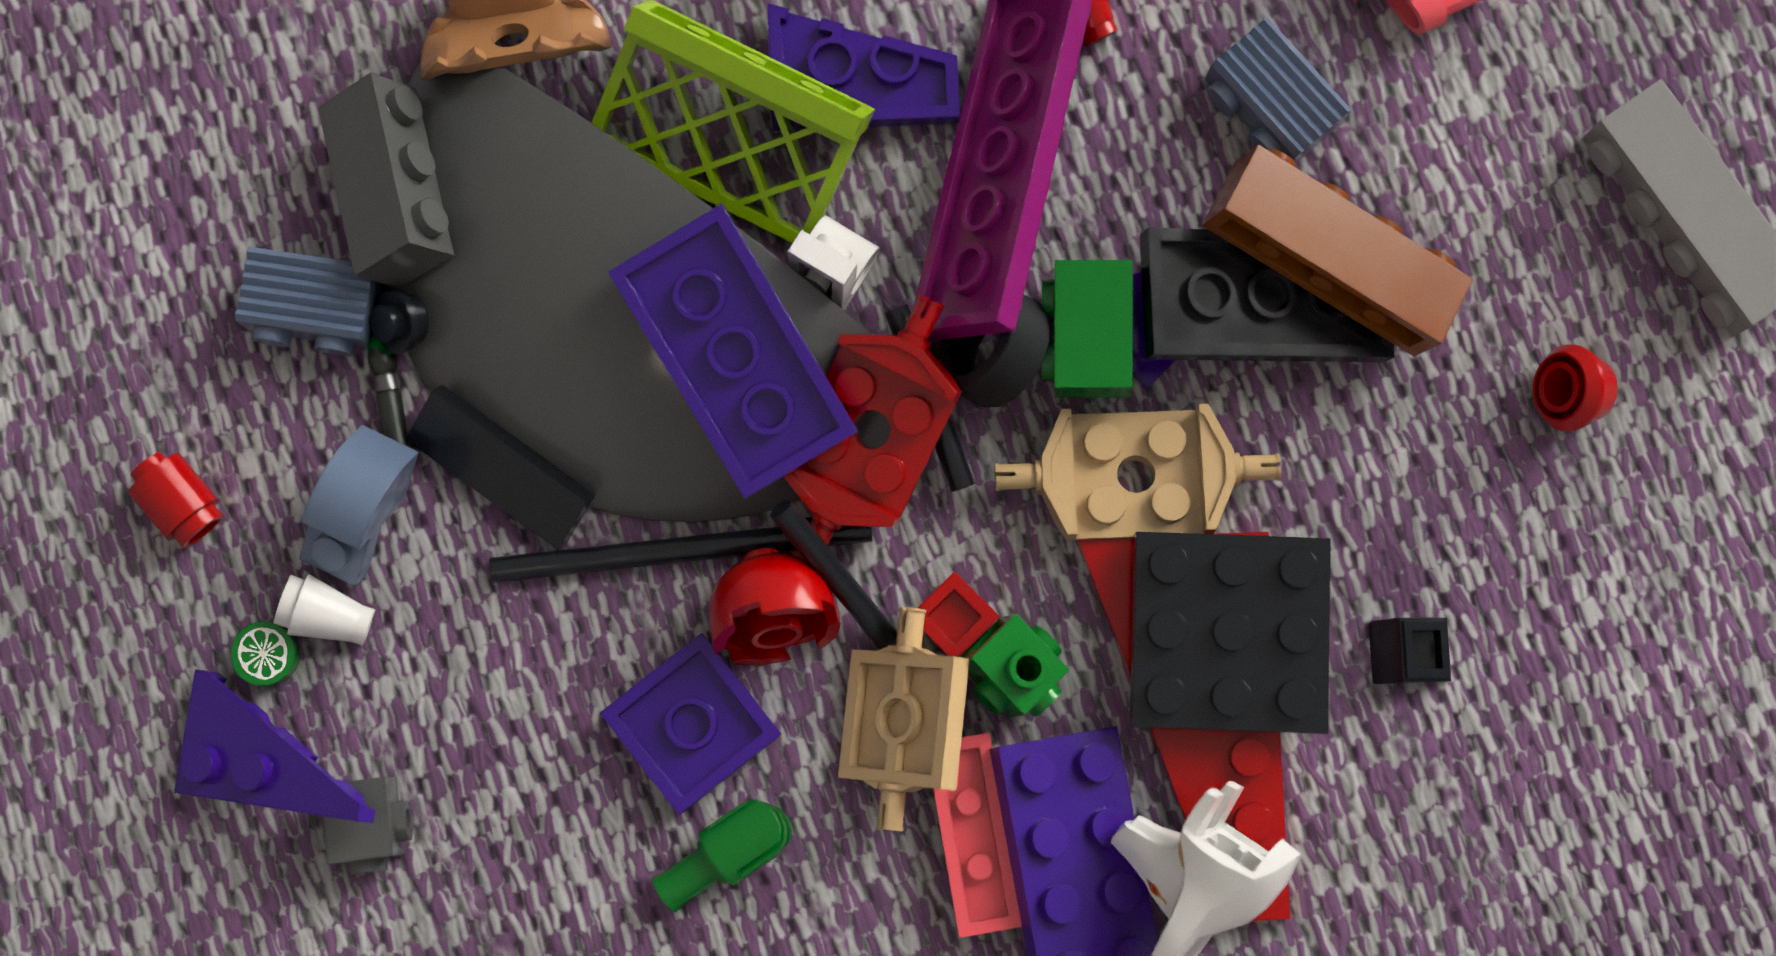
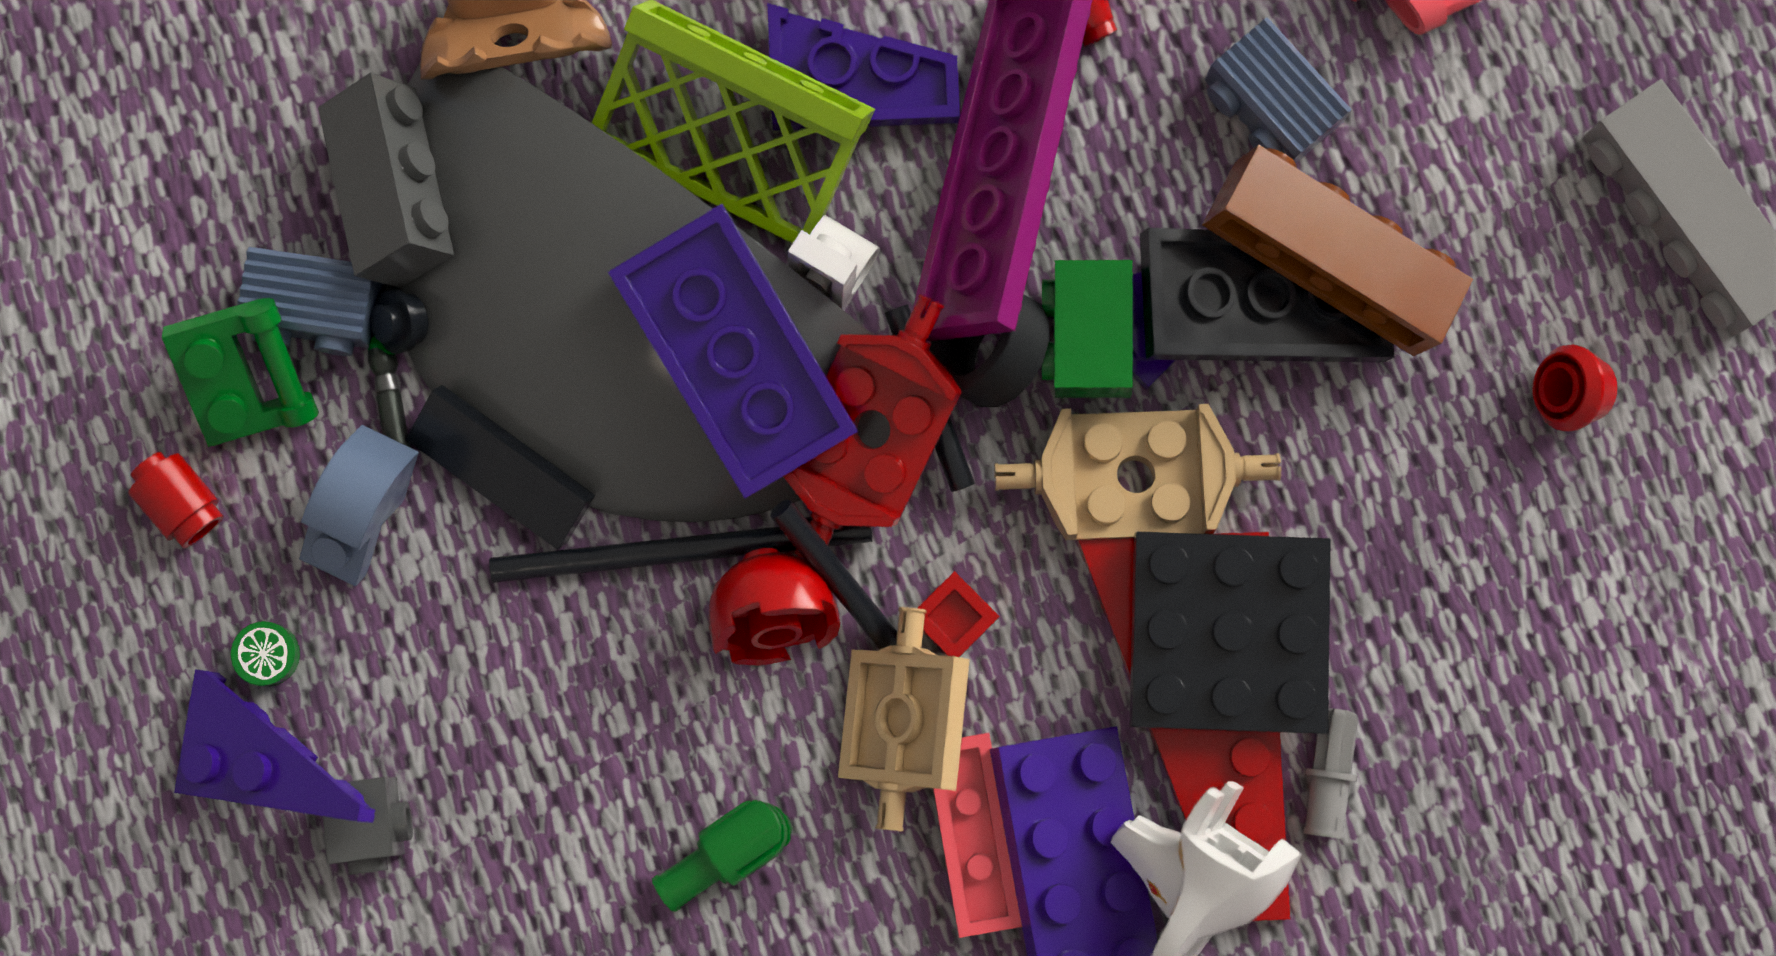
white cone [274,574,376,646] -> none
dark purple plate [600,633,782,815] -> none
green brick [960,613,1070,717] -> none
black slope [1369,618,1451,685] -> none
none -> green plate [161,298,319,447]
none -> light grey axle [1303,708,1358,840]

